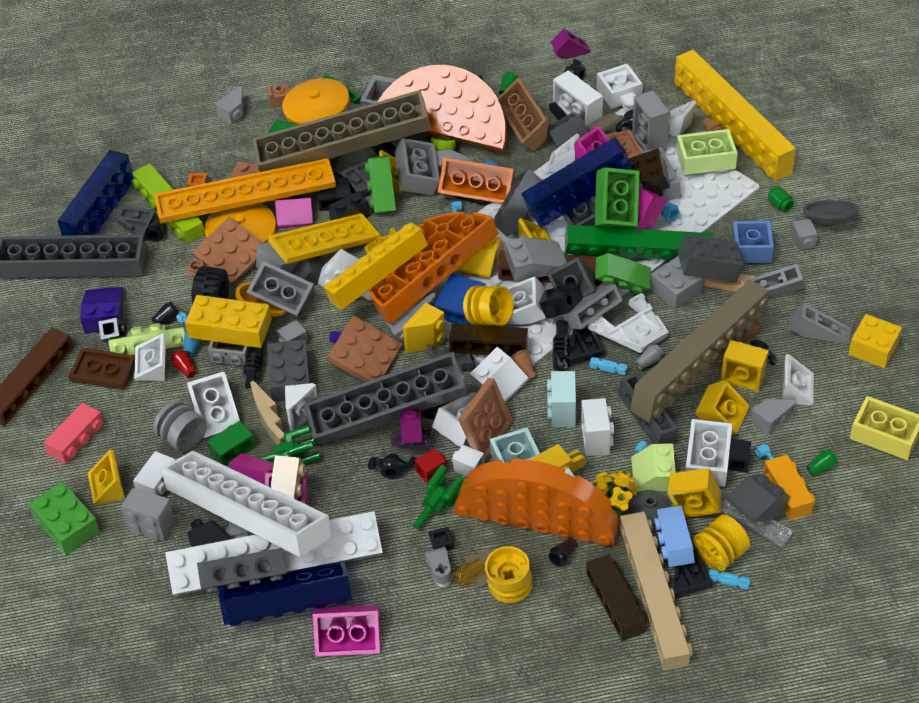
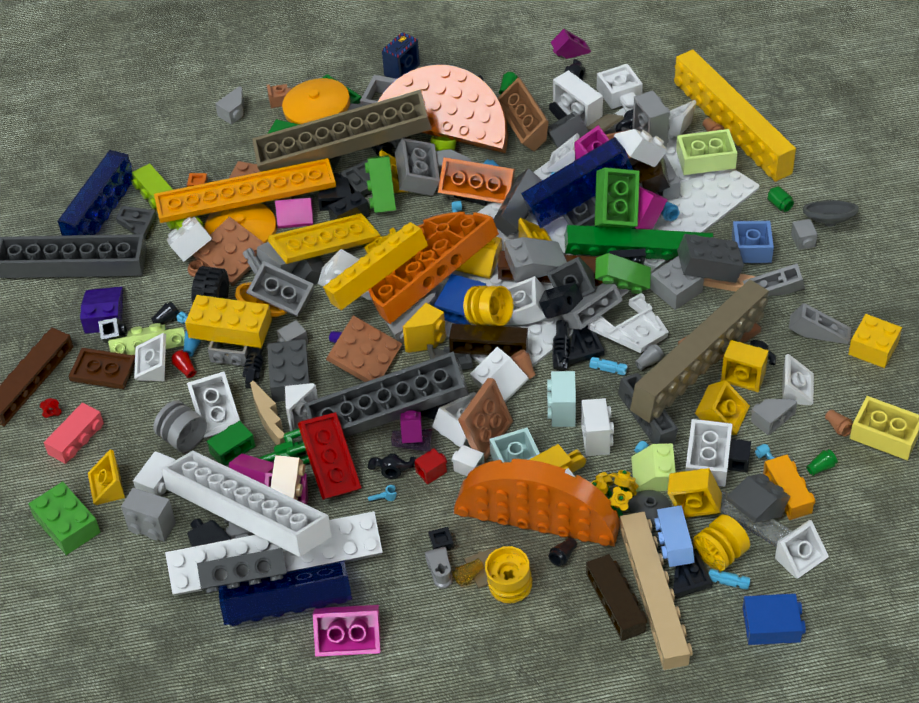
black cone [146,216,164,241] -> none
green plant [413,465,464,530] -> none
none -> red plate [40,398,62,418]
none -> white brick [166,216,212,262]
none -> light grey axle [243,248,261,274]
none -> red plate [298,412,361,500]
none -> medium azure hand [368,485,397,501]
none -> dark blue brick [382,32,420,79]
none -> black wing [609,248,646,265]
none -> white slope [614,129,668,167]
none -> blue brick [742,594,806,645]
none -> white slope [775,520,829,579]
none -> nougat cone [825,410,853,437]

